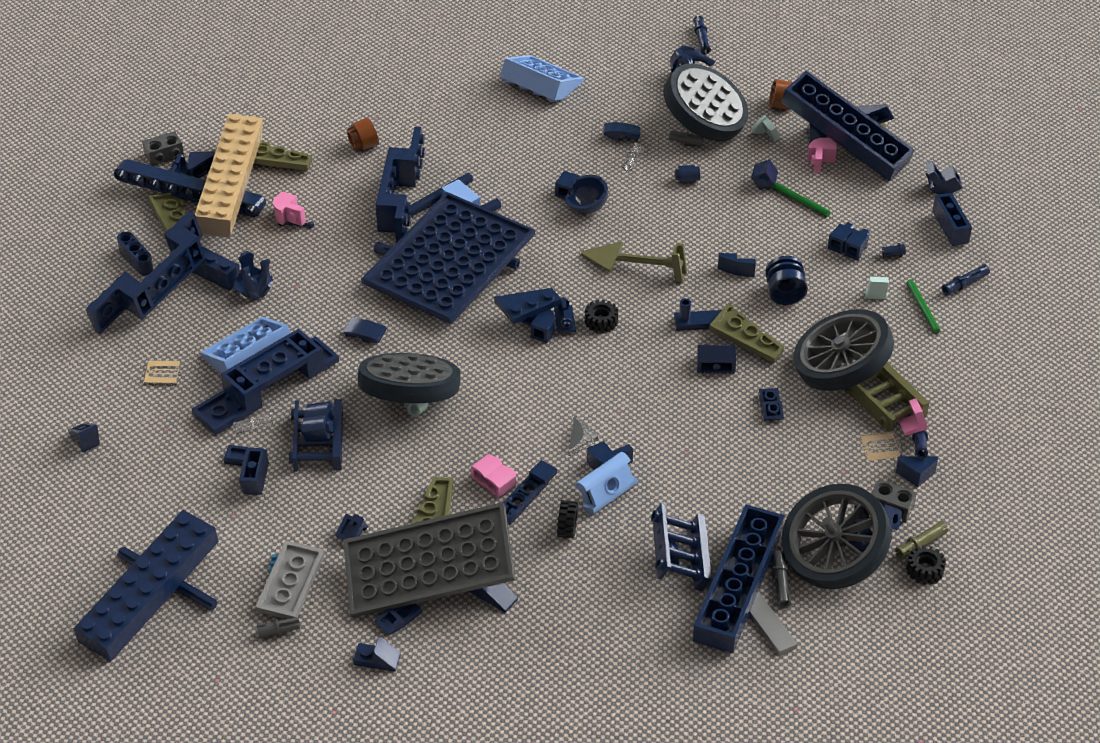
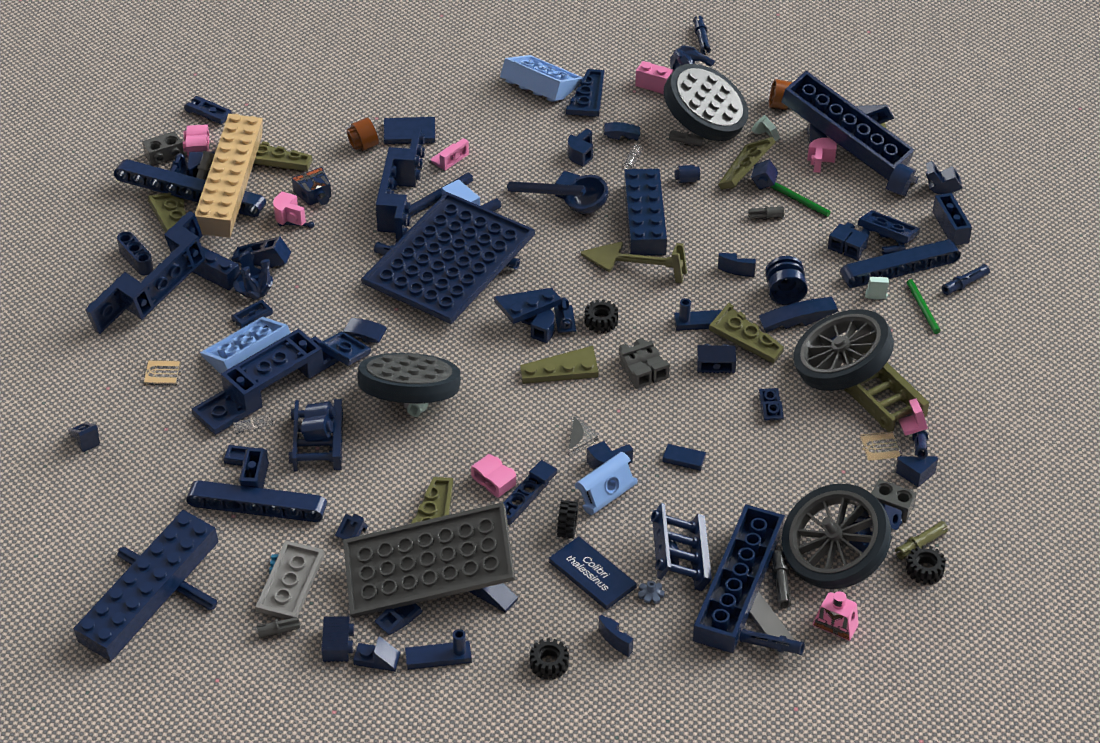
none -> bright pink brick [183,124,209,156]
none -> dark blue plate [184,96,232,125]
none -> dark blue beam [186,481,327,522]
none -> dark grey pin [196,151,215,180]
none -> dark blue slope [231,236,291,268]
none -> dark blue tile [231,300,273,329]
none -> dark blue torso [292,167,331,205]
none -> dark blue tile [319,331,371,366]
none -> dark blue brick [321,616,354,662]
none -> dark blue tile [384,117,436,144]
none -> dark blue piece [405,629,472,670]
none -> bright pink panel [431,138,469,171]
none -> dark blue axle [507,181,586,196]
none -> olive wing [520,346,599,384]
none -> black tyre [530,638,569,680]
none -> dark blue tile [549,537,637,610]
none -> dark blue wing [566,69,605,117]
none -> dark blue brick [568,128,593,167]
none -> dark blue slope [598,615,634,657]
none -> dark grey hips [619,338,670,389]
none -> dark blue brick [624,168,667,256]
none -> bright pink brick [635,61,673,94]
none -> sand blue plant [638,581,665,604]
none -> dark blue tile [662,444,706,471]
none -> olive wing [718,136,776,190]
none -> dark blue pin [739,629,805,655]
none -> dark grey axle [748,206,784,220]
none -> dark blue slope [759,297,839,333]
none -> bright pink torso [813,591,859,641]
none -> dark blue beam [840,239,961,288]
none -> dark blue plate [857,210,921,244]
none -> dark blue brick [885,163,919,196]

